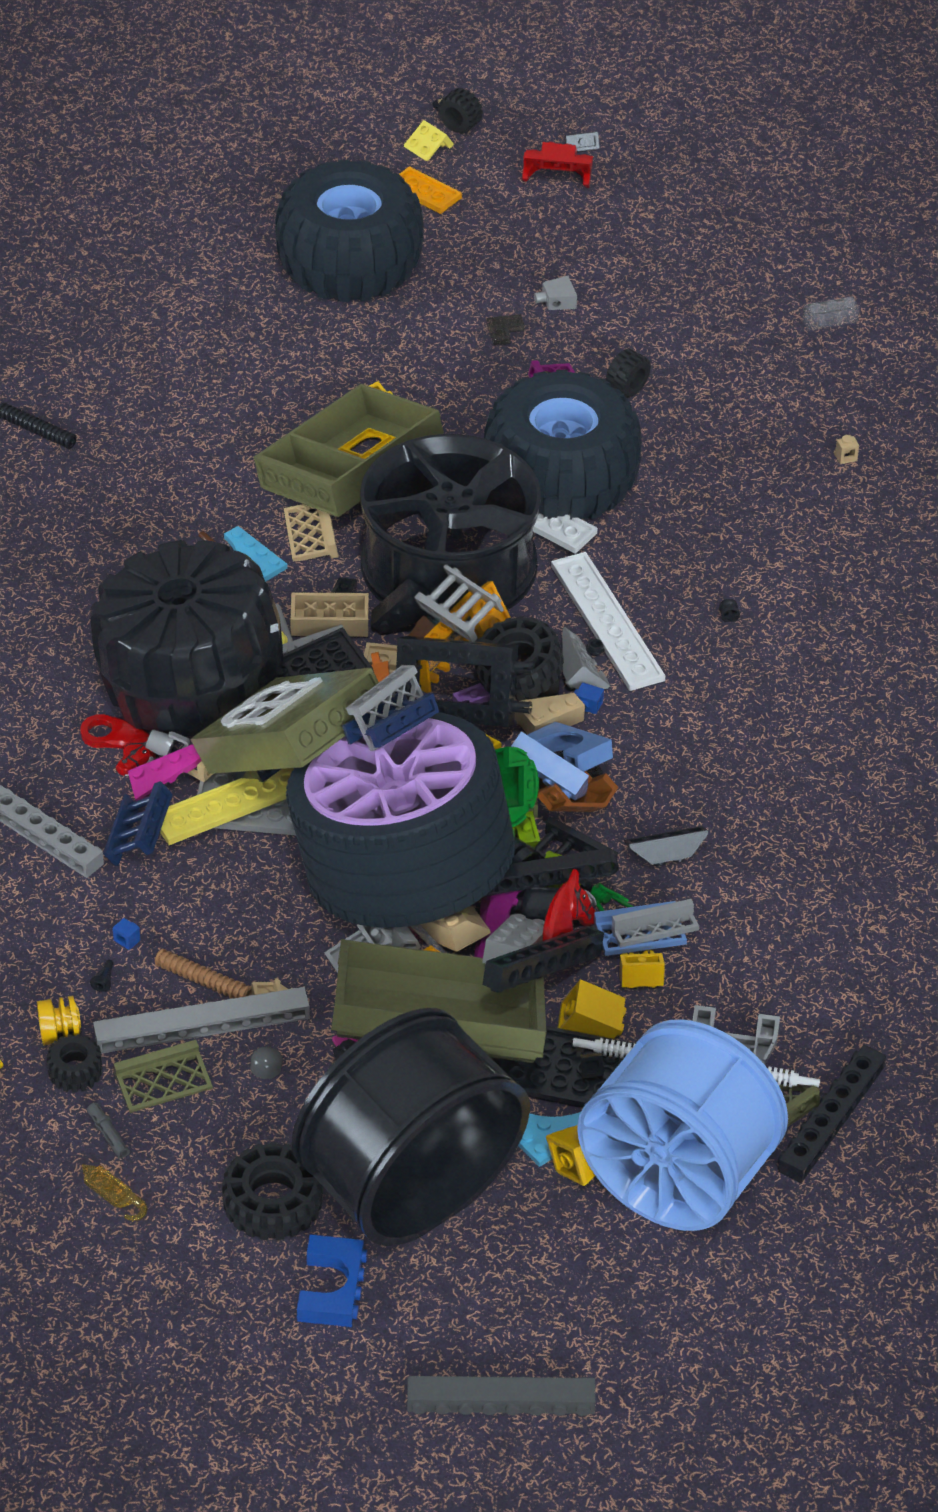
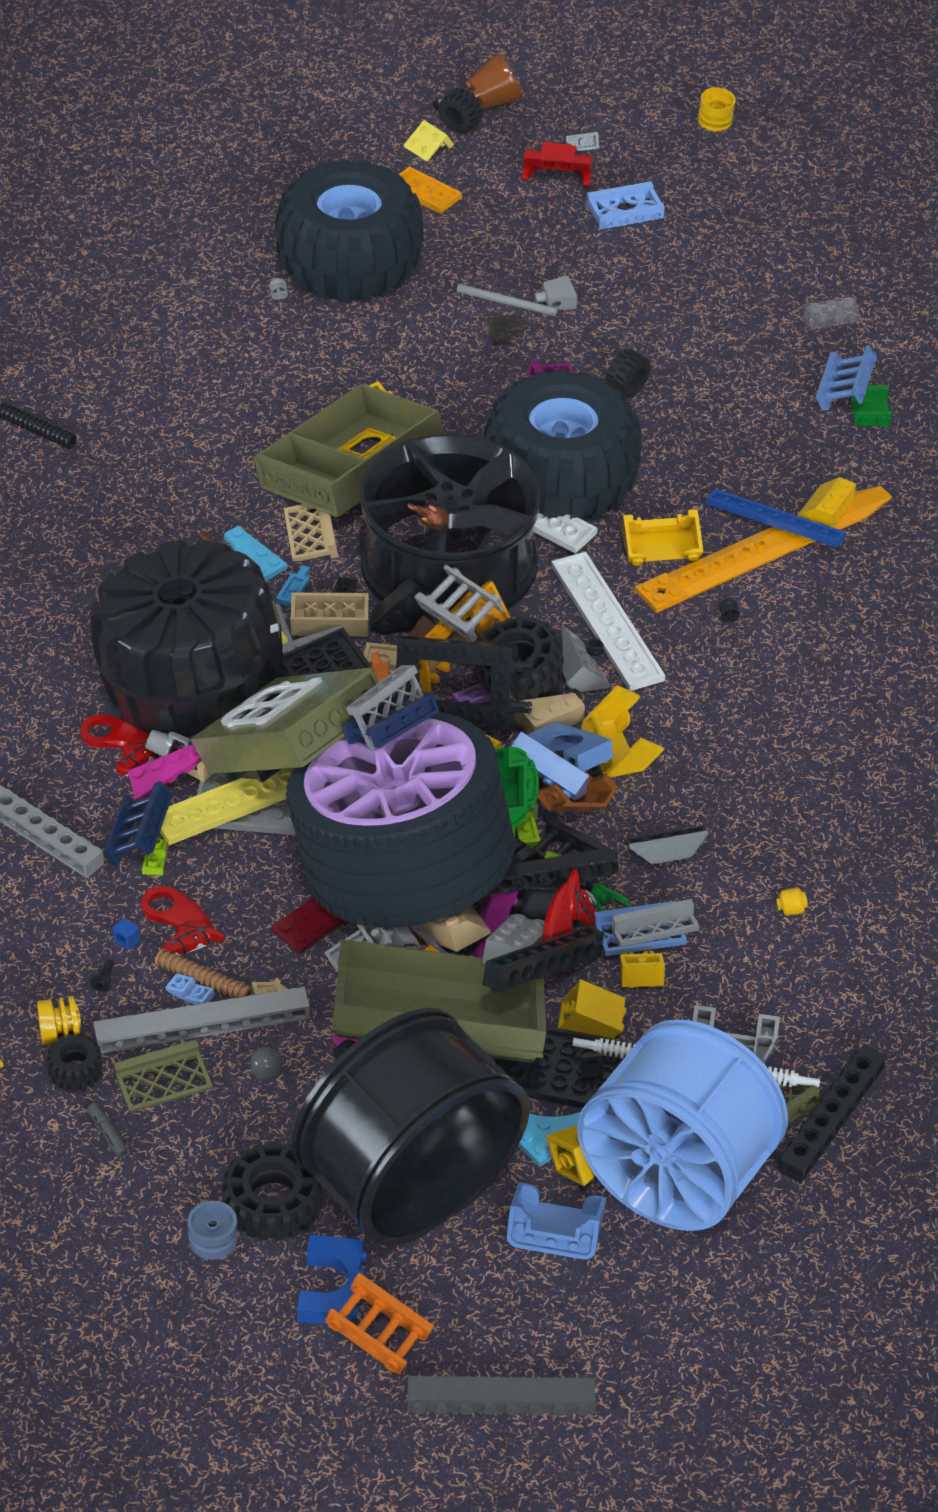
clear yellow plate [82,1164,148,1221] -> none
blue brick [574,682,604,714] -> none
tan brick [834,435,859,464] -> none
none -> red animal [141,886,226,956]
none -> lime slope [142,838,168,876]
none -> light blue slope [165,973,215,1005]
none -> sand blue wheel [187,1201,238,1260]
none -> light grey wheel [269,278,288,300]
none -> dark red plate [271,897,345,954]
none -> dark azure hinge [276,565,310,608]
none -> orange fence [324,1272,434,1374]
none -> copper piece [408,503,449,530]
none -> light grey piece [457,284,558,317]
none -> dark orange cone [465,54,522,110]
none -> medium blue windscreen [507,1182,607,1259]
none -> yellow windscreen [581,685,664,778]
none -> light blue fence [587,182,665,229]
none -> yellow windscreen [620,509,703,566]
none -> light orange wedge [635,486,892,613]
none -> yellow wheel [698,88,735,131]
none -> blue plate [706,489,846,547]
none -> yellow head [777,888,808,916]
none -> yellow slope [797,477,856,527]
none -> medium blue fence [816,345,877,410]
none -> green panel [851,385,892,427]

